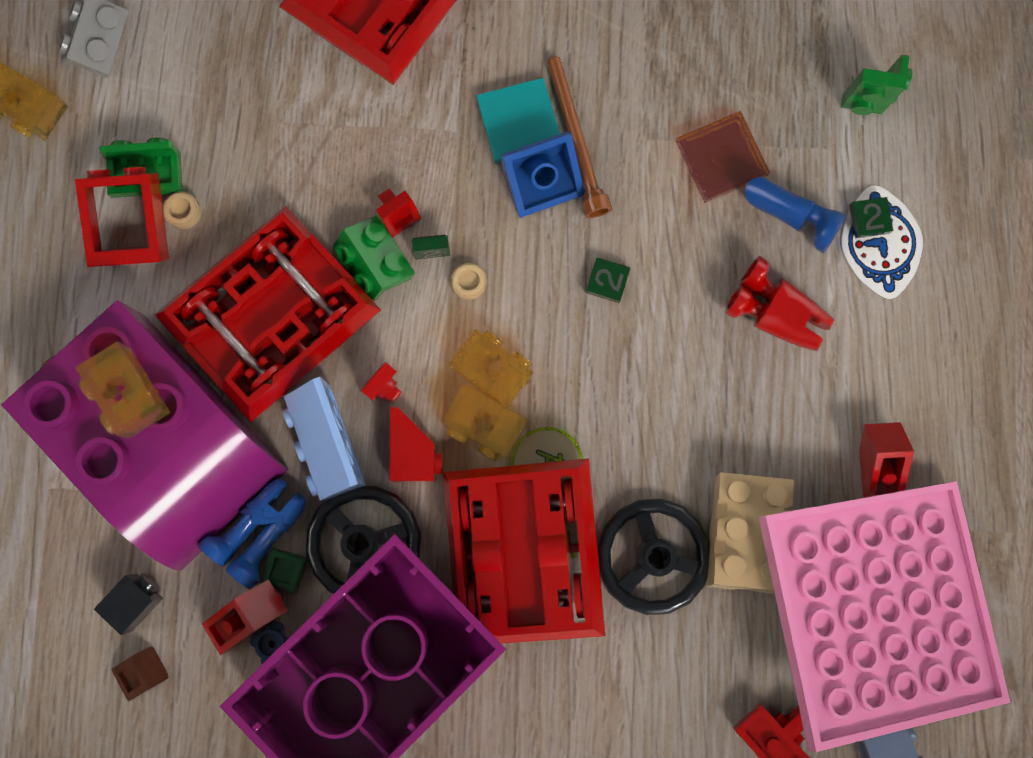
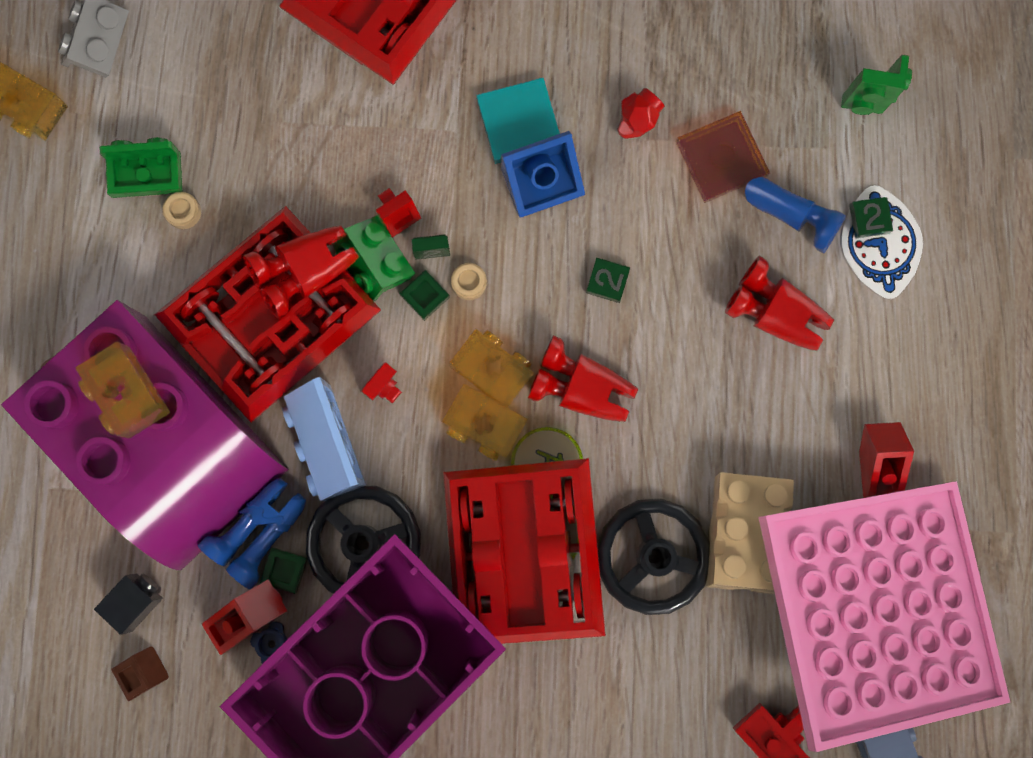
red window [75,167,169,267] -> none
red slope [389,407,443,482] -> none
dark orange piece [547,56,612,218] -> none
none -> red piece [243,225,359,318]
none -> dark green tile [399,270,450,321]
none -> red piece [527,335,638,422]
none -> red rock [617,88,665,139]

